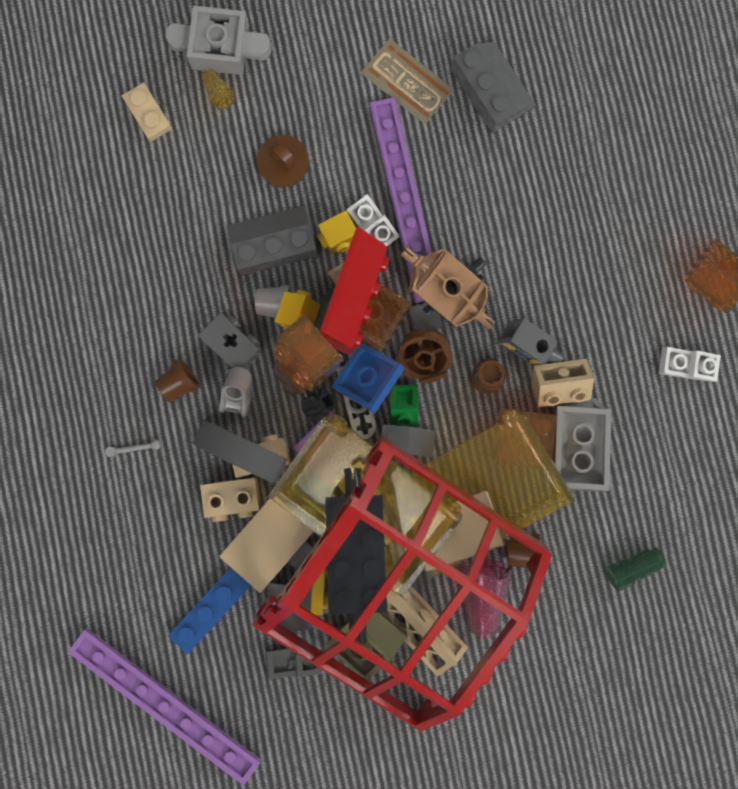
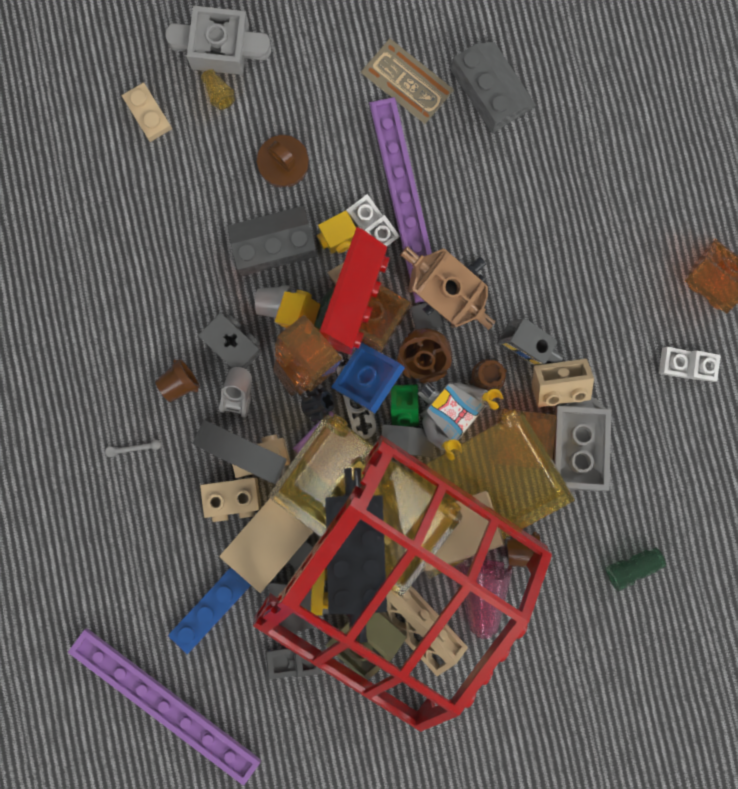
none -> torso [417,382,504,460]

